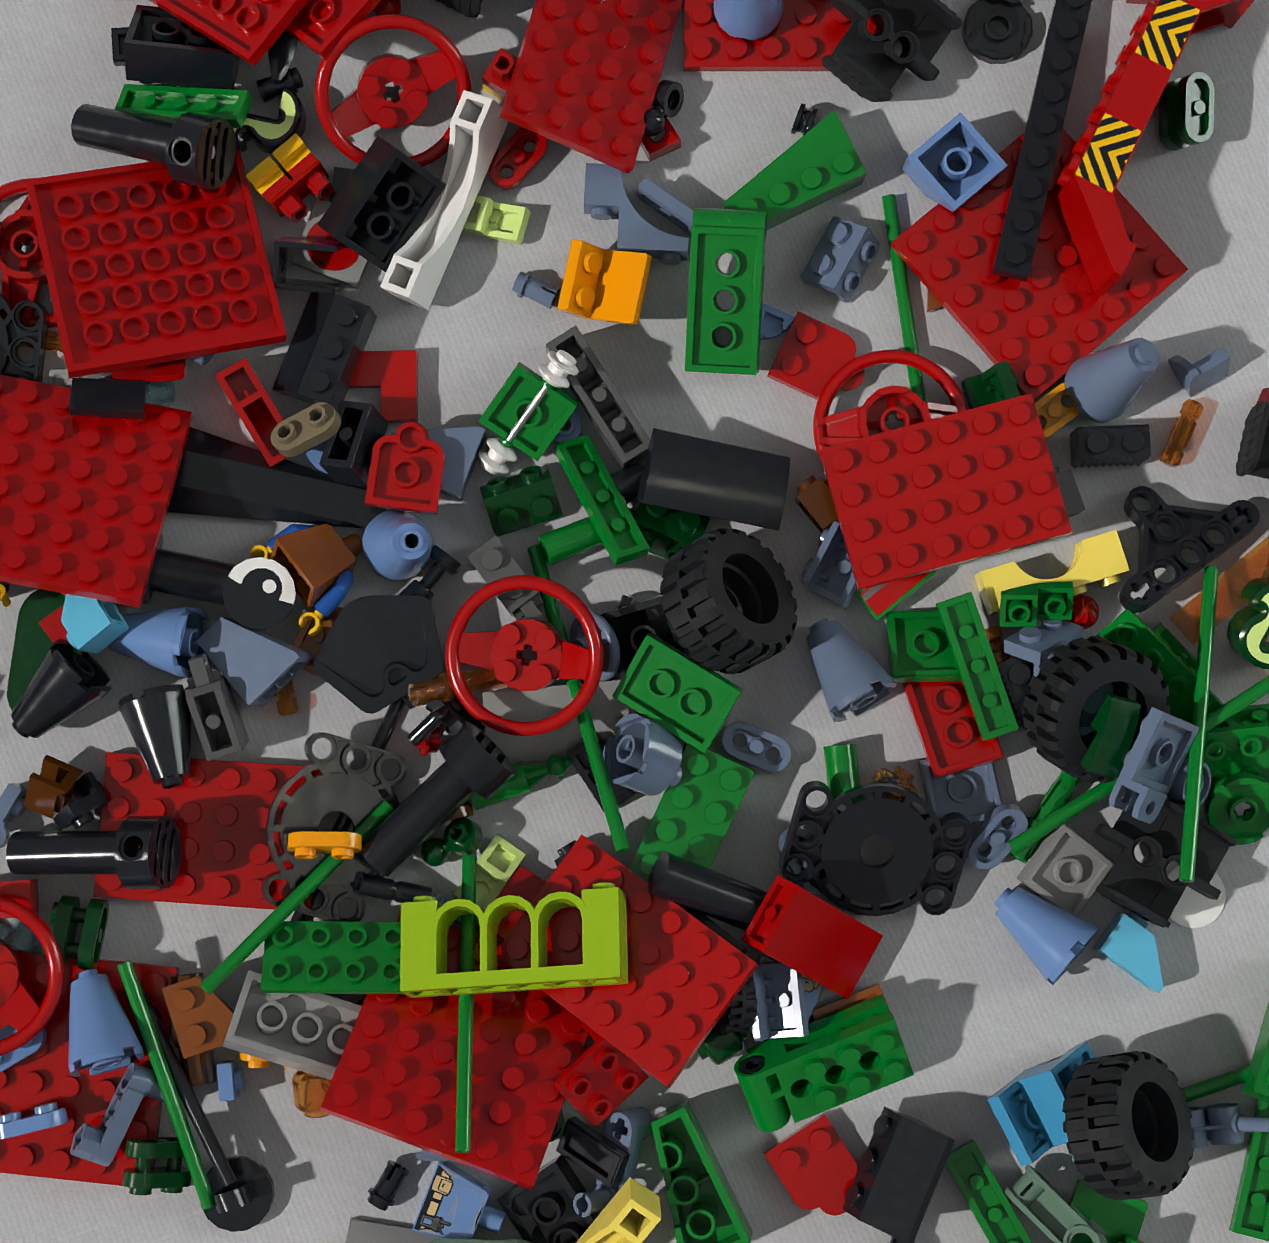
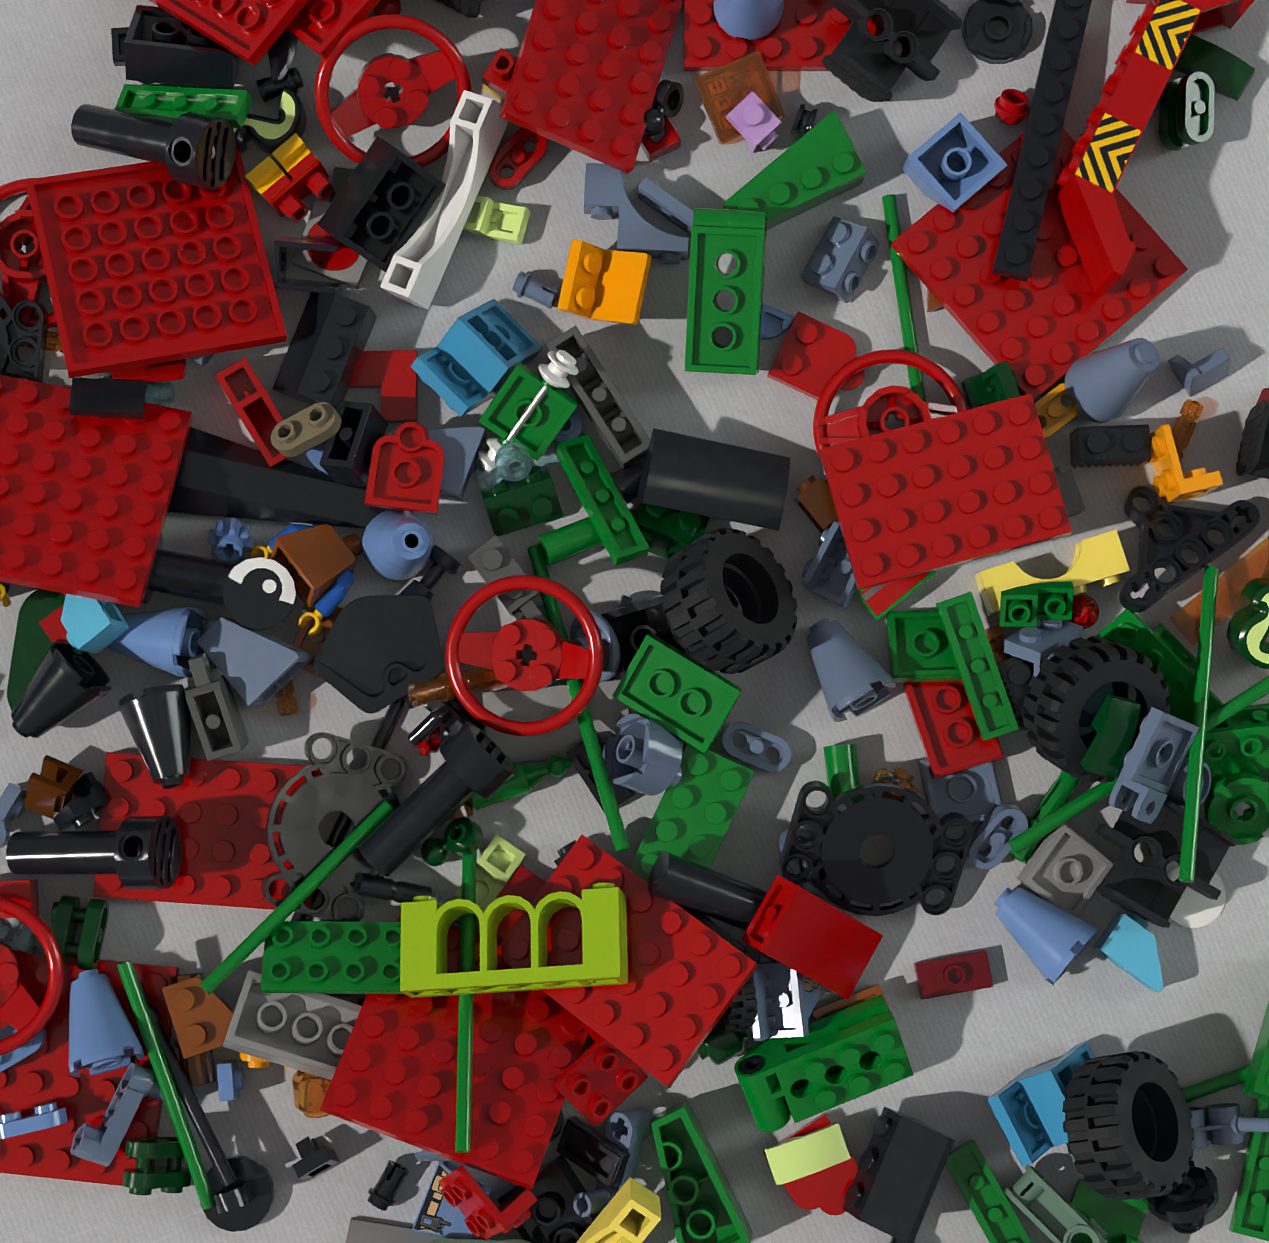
light orange plate [287,831,362,860] -> none
none -> medium blue gear [207,518,253,562]
none -> black tile [292,1136,340,1181]
none -> dark azure bracket [410,299,543,417]
none -> red bracket [439,1166,538,1240]
none -> clear light blue plate [473,443,532,491]
none -> clear orange tile [693,50,785,145]
none -> lavender bracket [726,91,782,153]
none -> yellowish green slope [764,1123,851,1185]
none -> dark red plate [914,950,993,1000]
none -> red plate [994,89,1029,126]
none -> black tile [1144,1160,1219,1234]
none -> light orange bracket [1147,423,1223,505]
none -> dark green slope [1174,34,1255,101]

